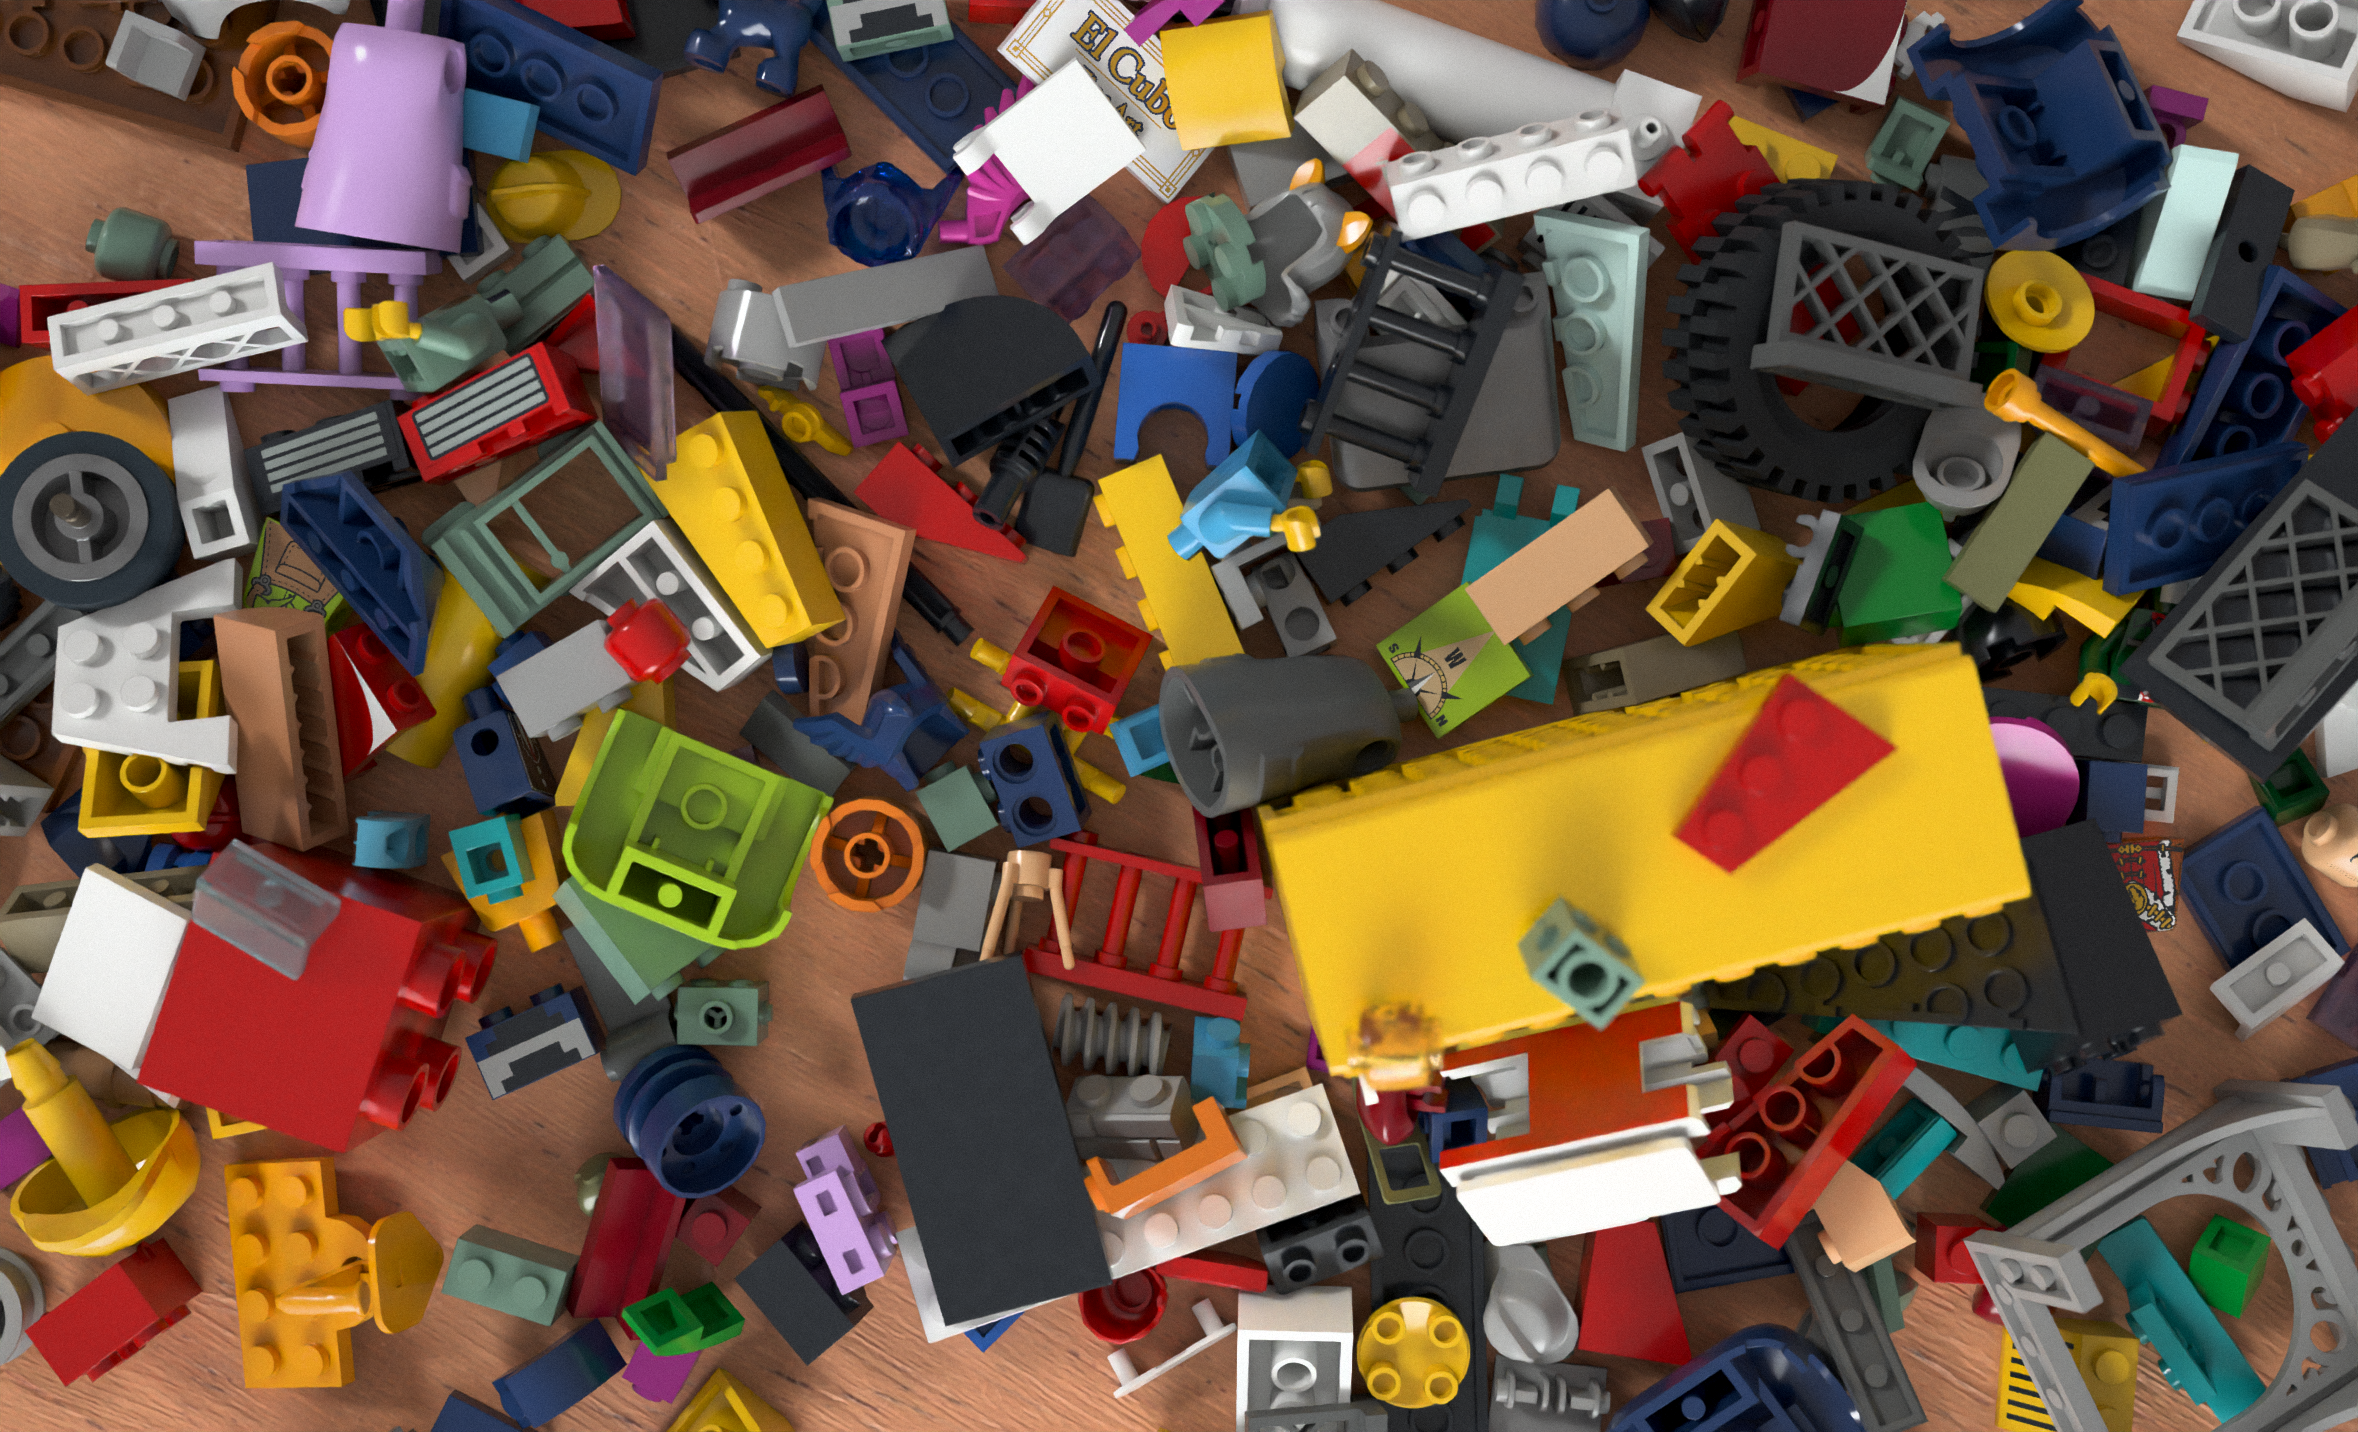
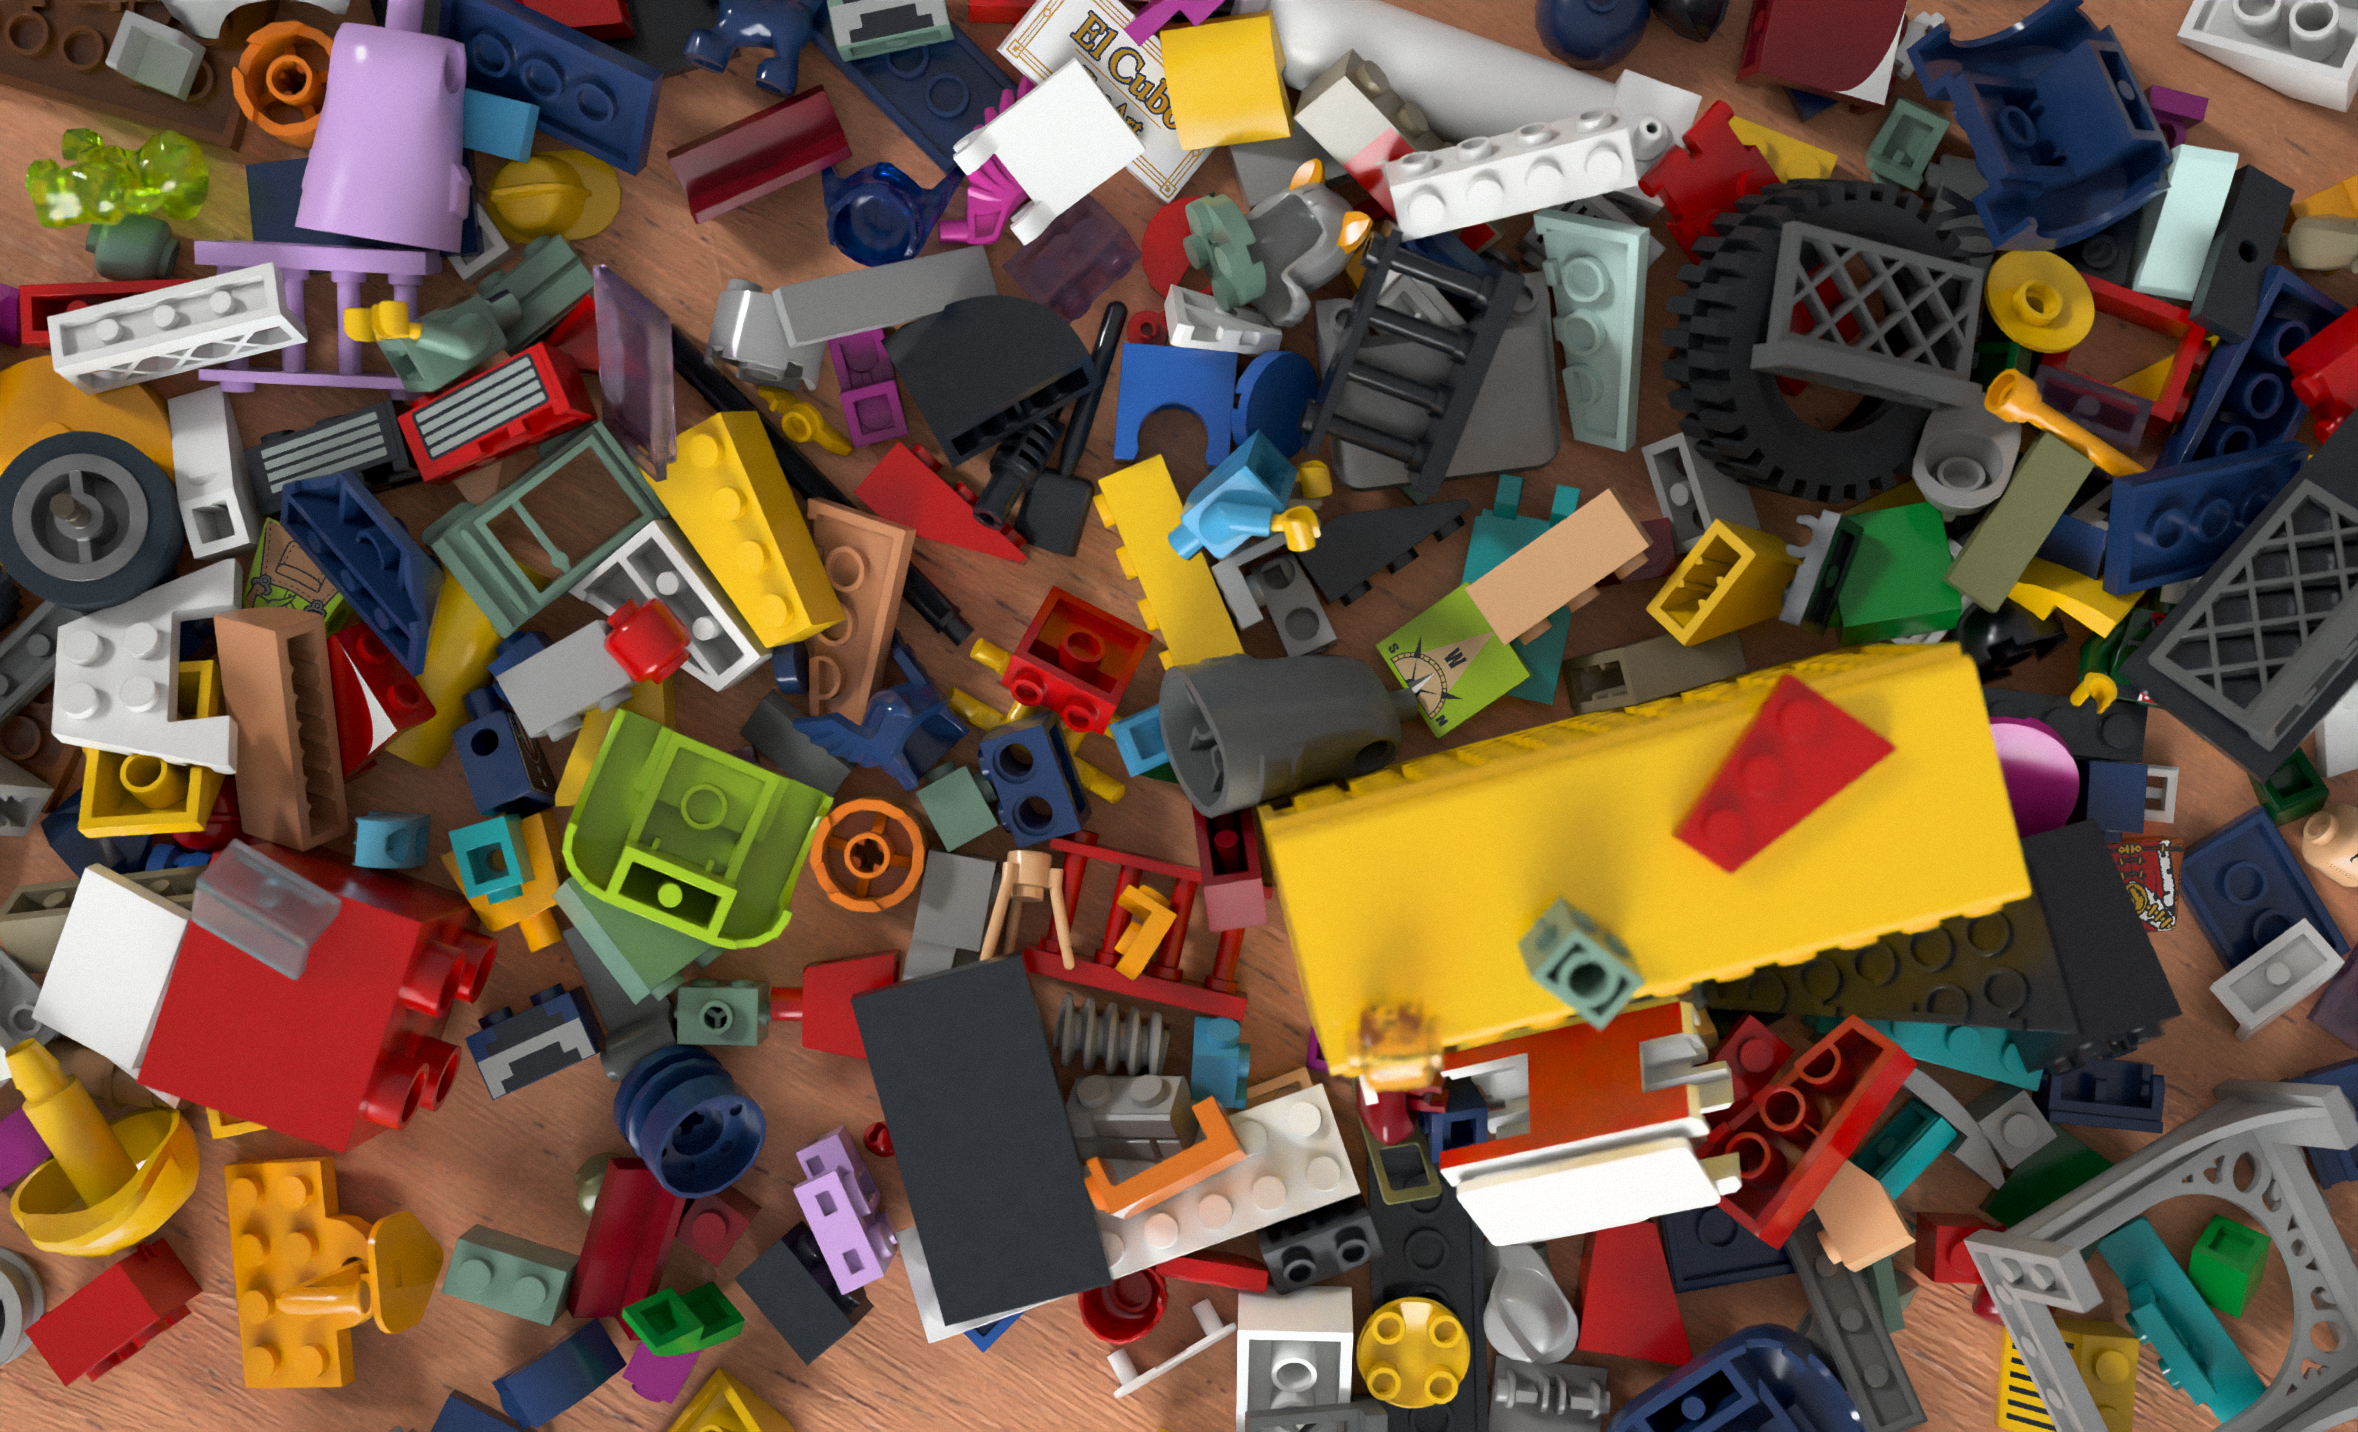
none -> clear neon green animal [25,128,211,229]
none -> red torso [770,949,900,1060]
none -> light orange bracket [1114,885,1177,981]

